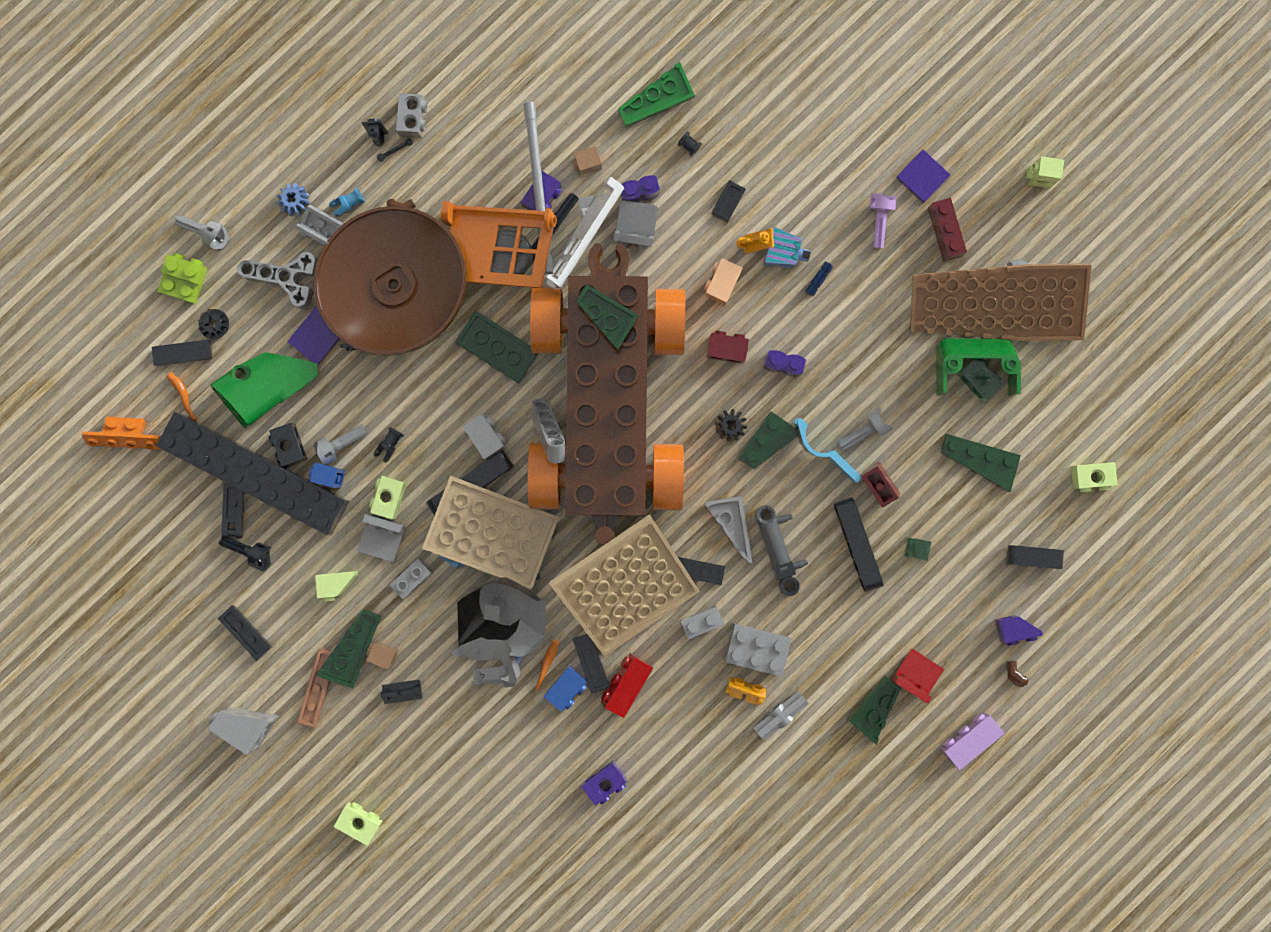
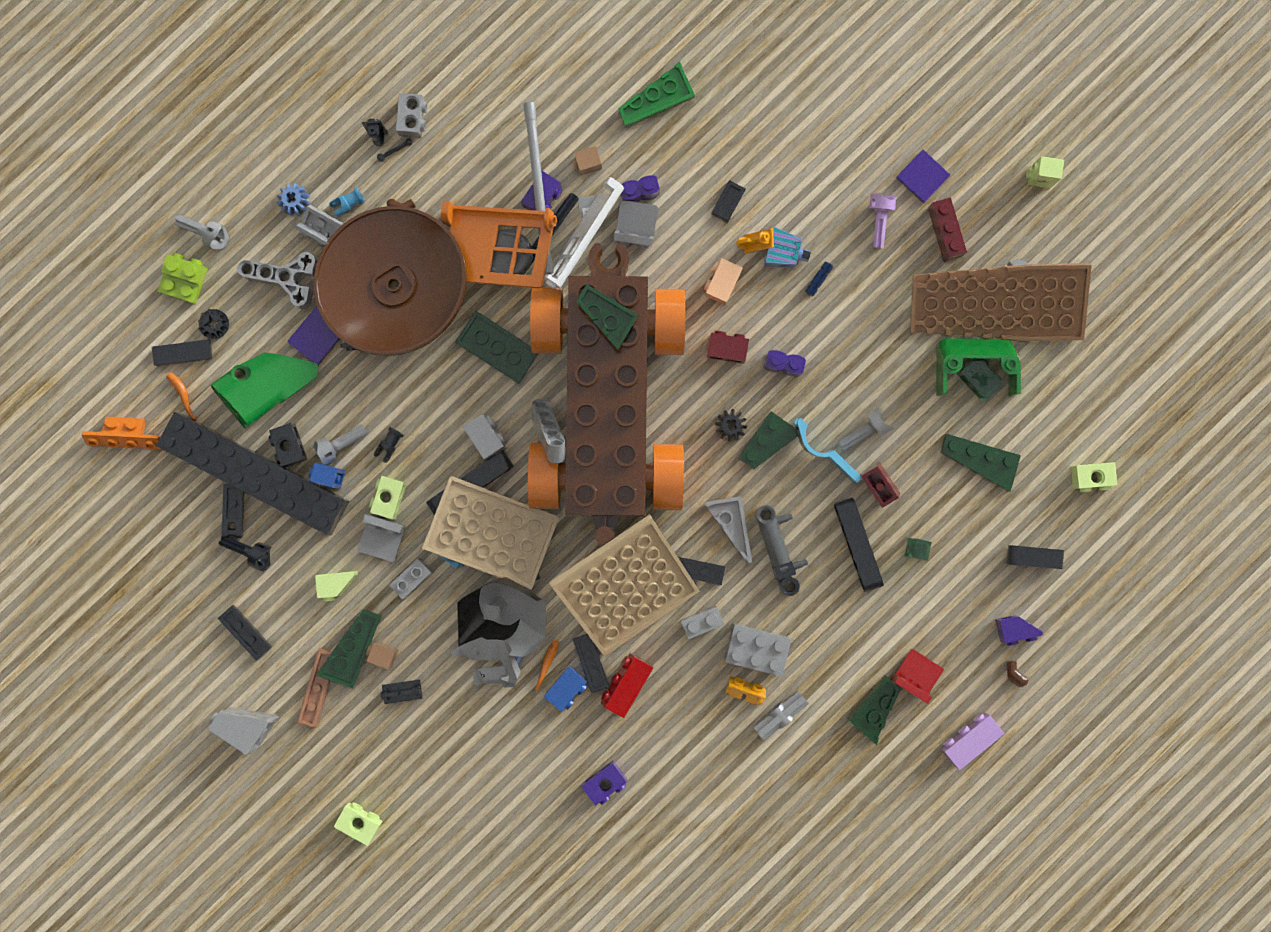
black bush [677,131,702,157] -> none

